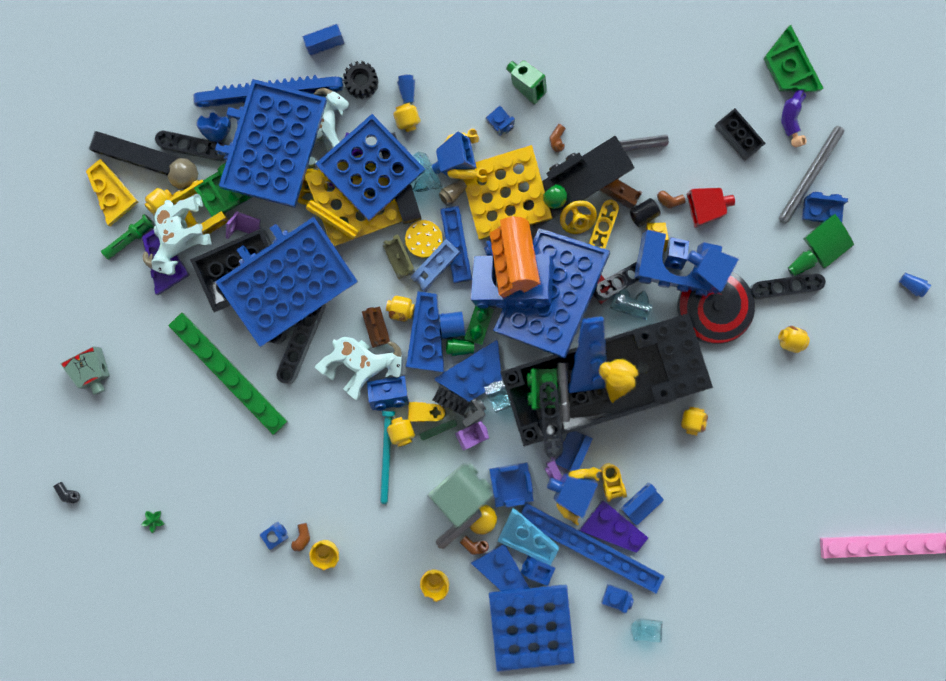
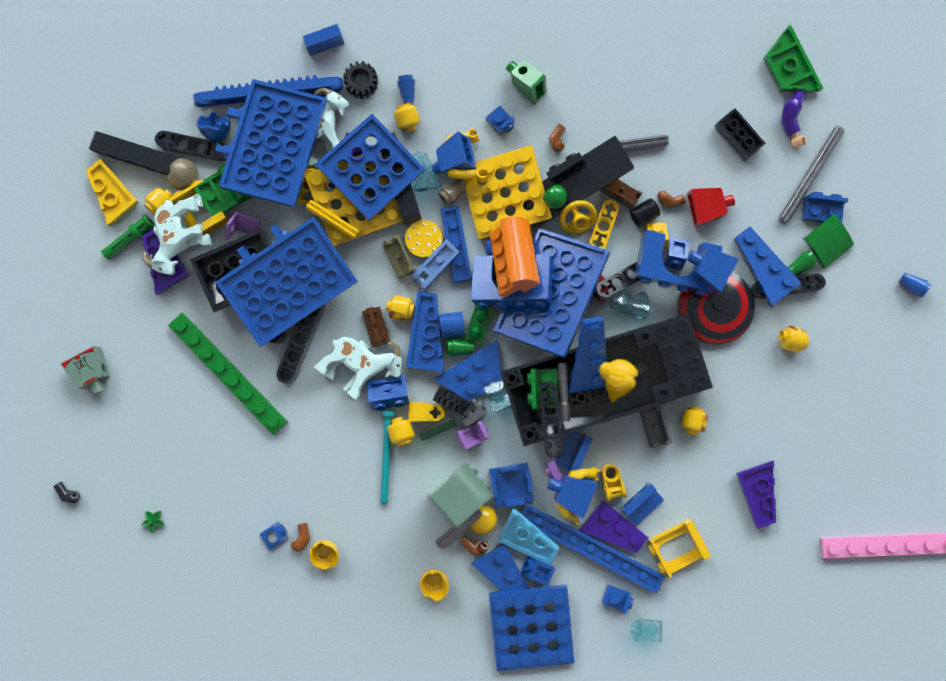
none -> dark grey hinge [640,405,673,448]
none -> yellow panel [648,519,711,578]
none -> blue wing [734,226,801,308]
none -> dark purple wing [736,460,776,529]

